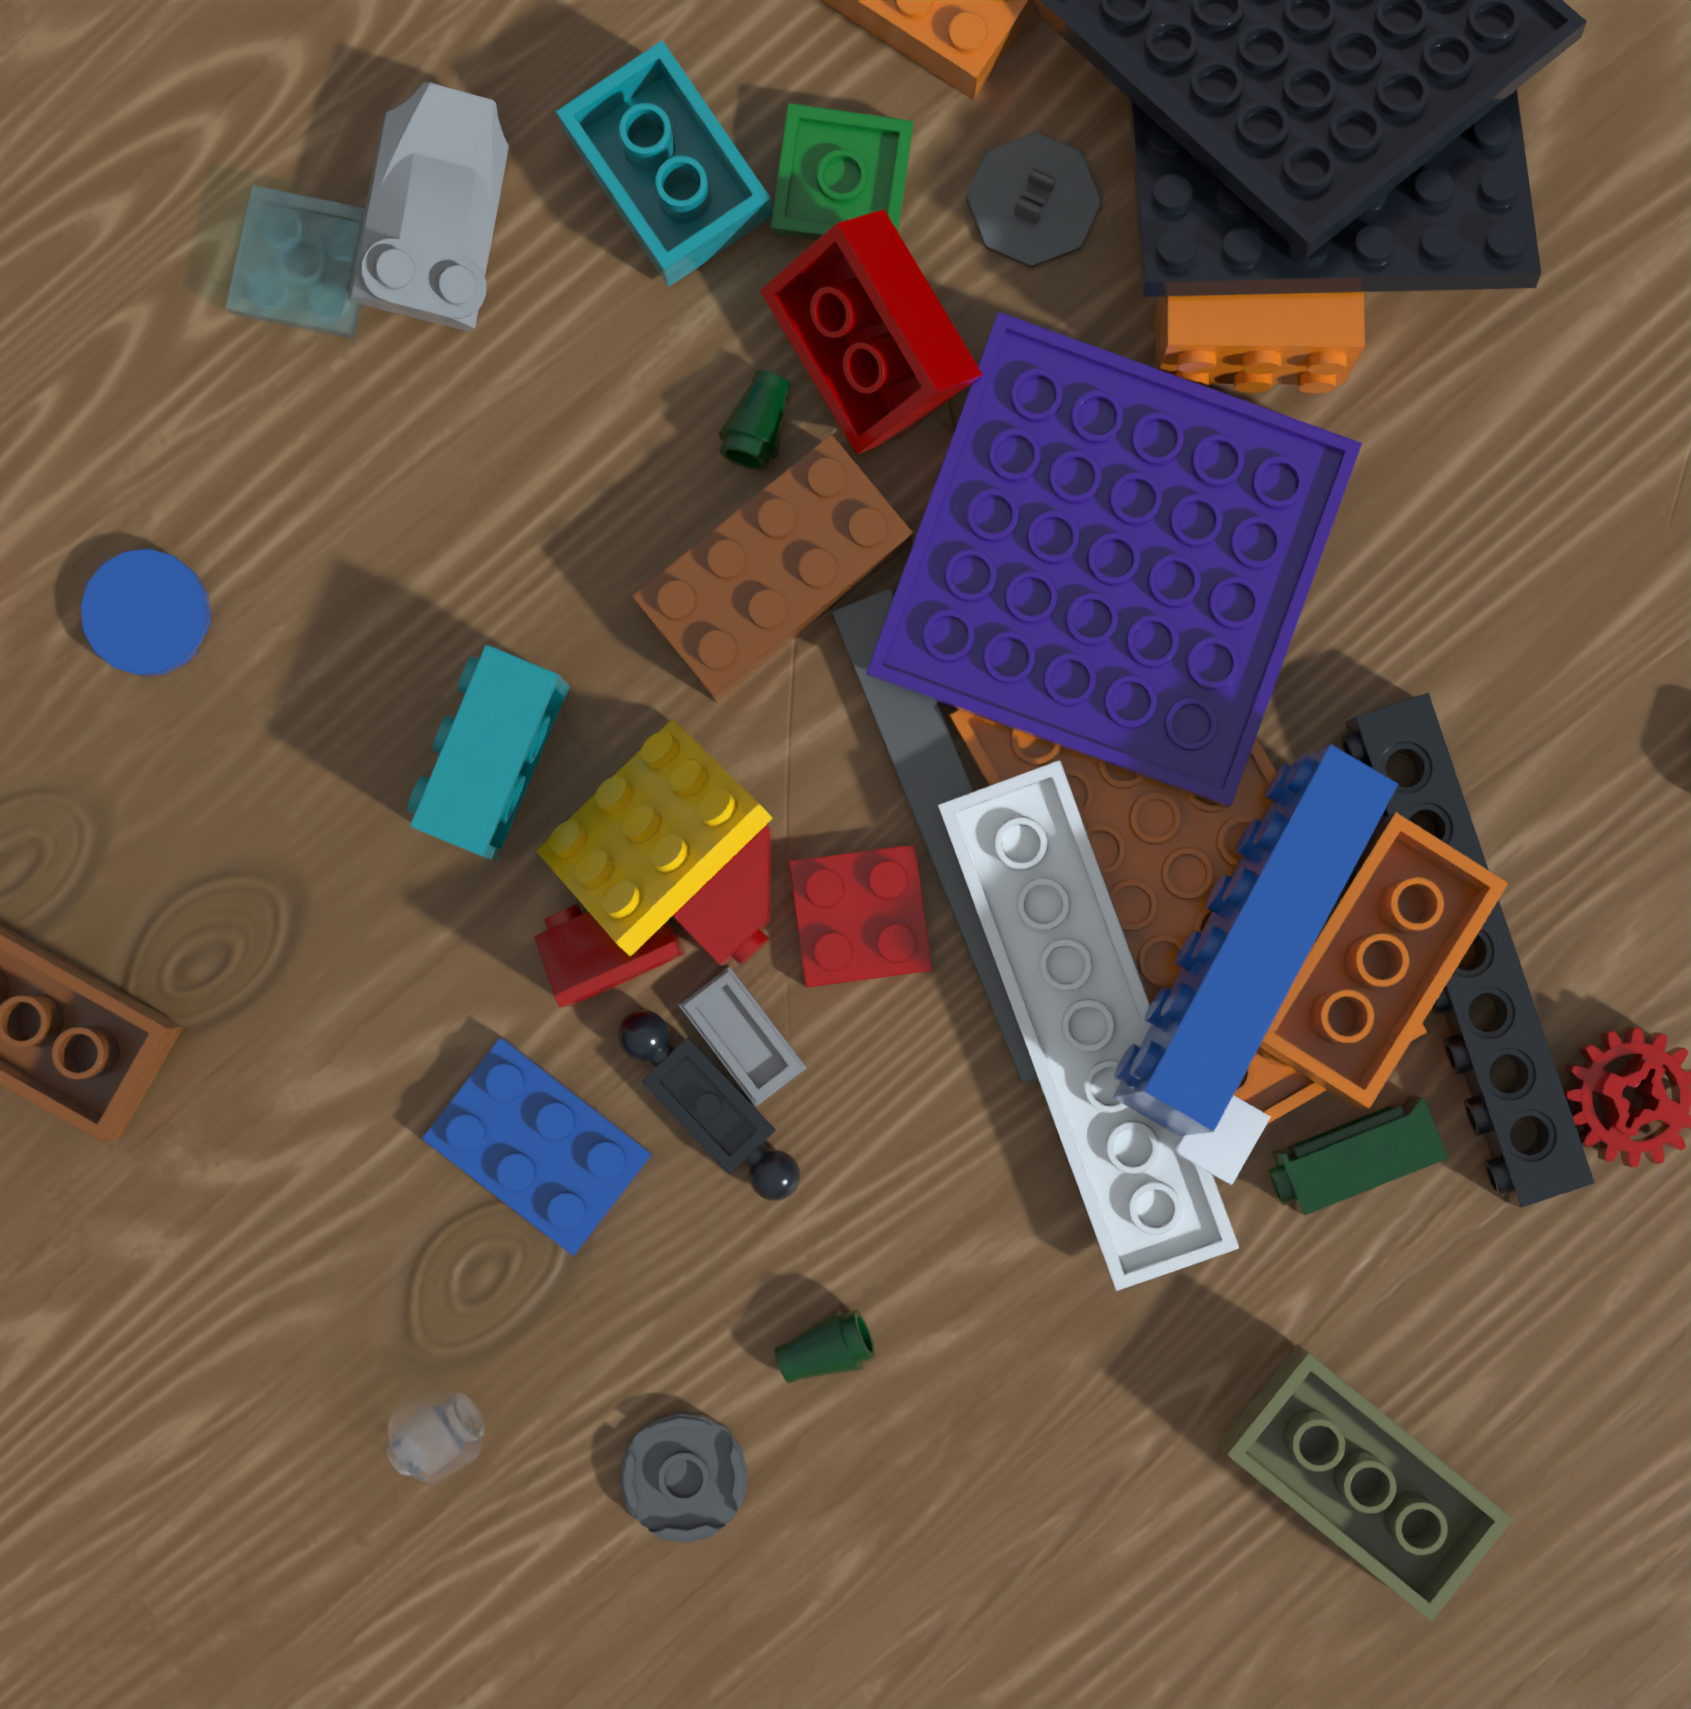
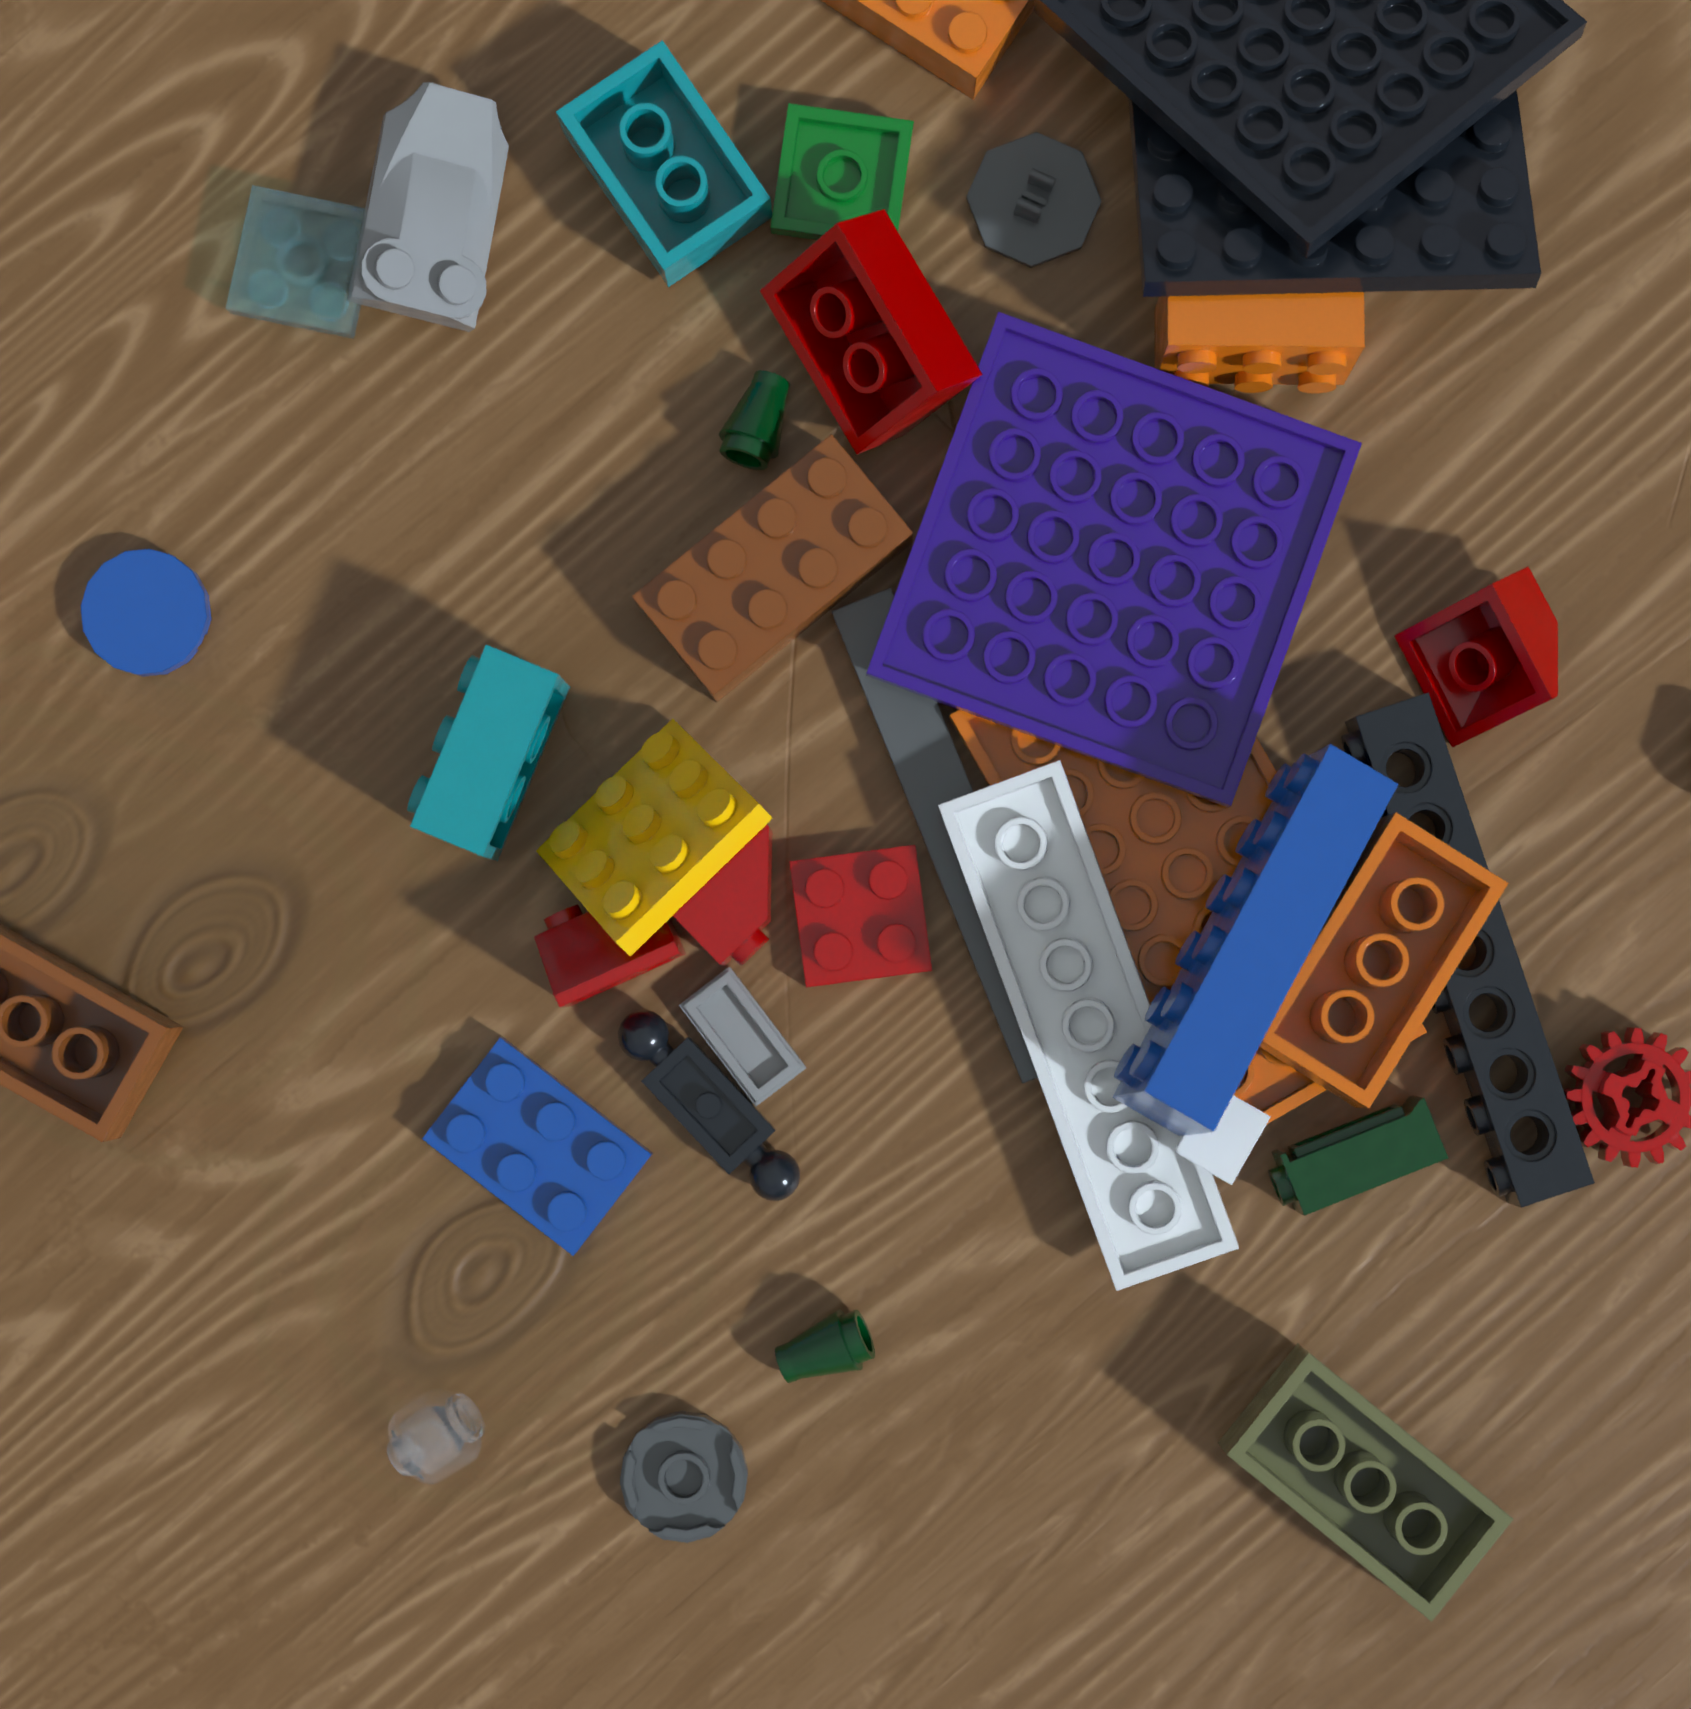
none -> red slope [1394,566,1558,748]

